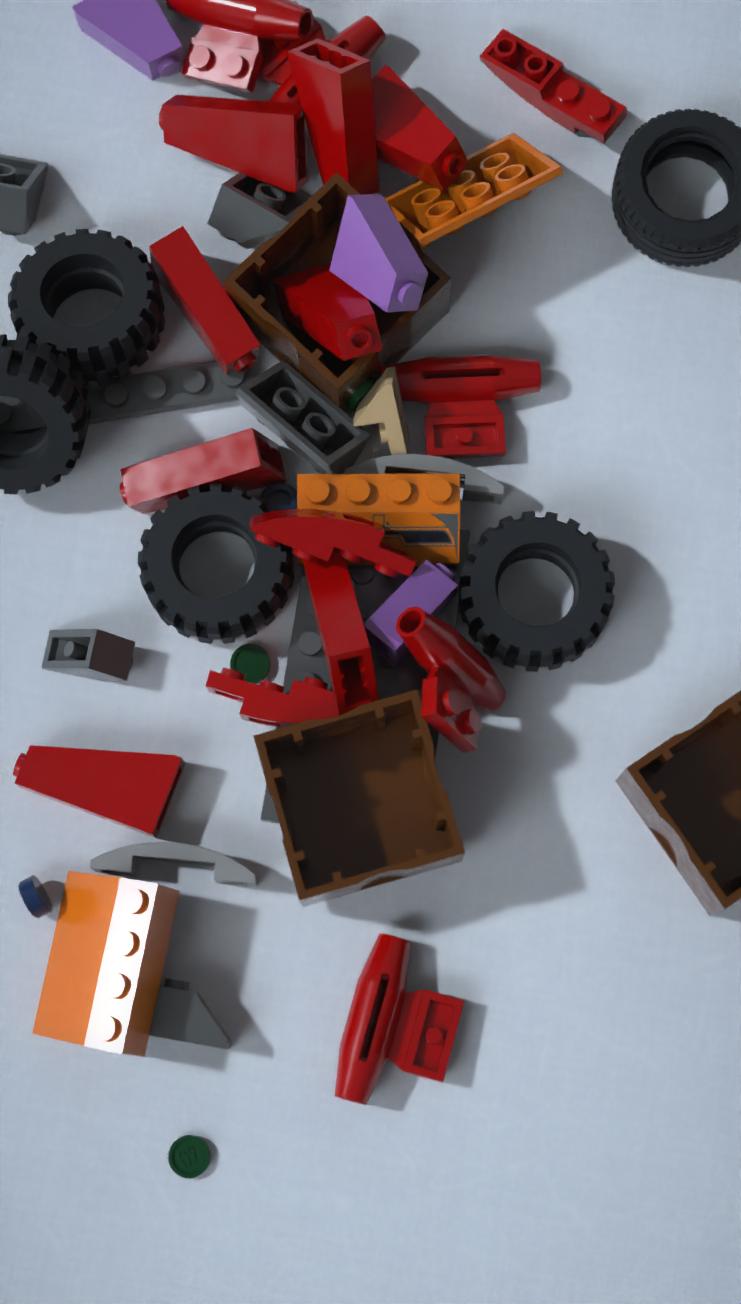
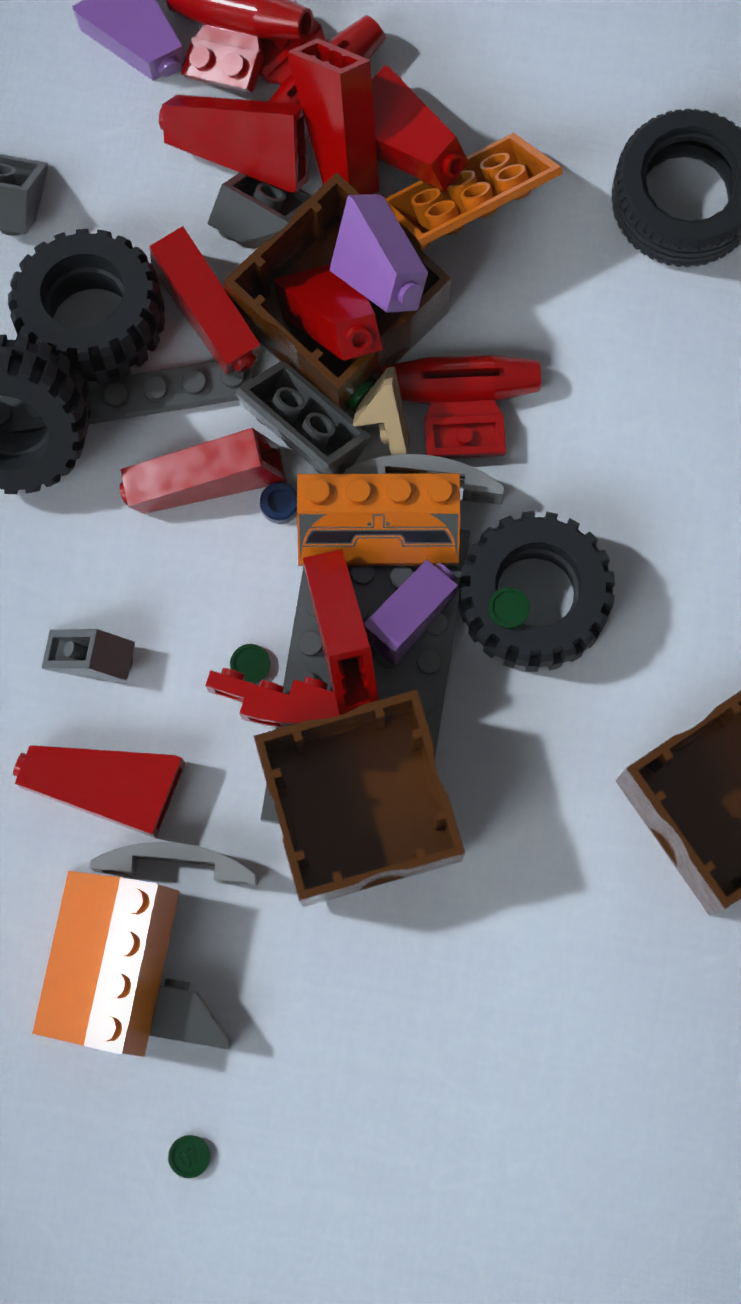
dark blue tile [18,875,53,918] -> none
black tyre [138,484,294,644] -> none
red slope [249,509,416,578] -> none
red plate [334,933,464,1105] -> none
red plate [396,607,506,753] -> none
red slope [480,28,627,144] -> none
none -> dark green piece [488,587,530,629]

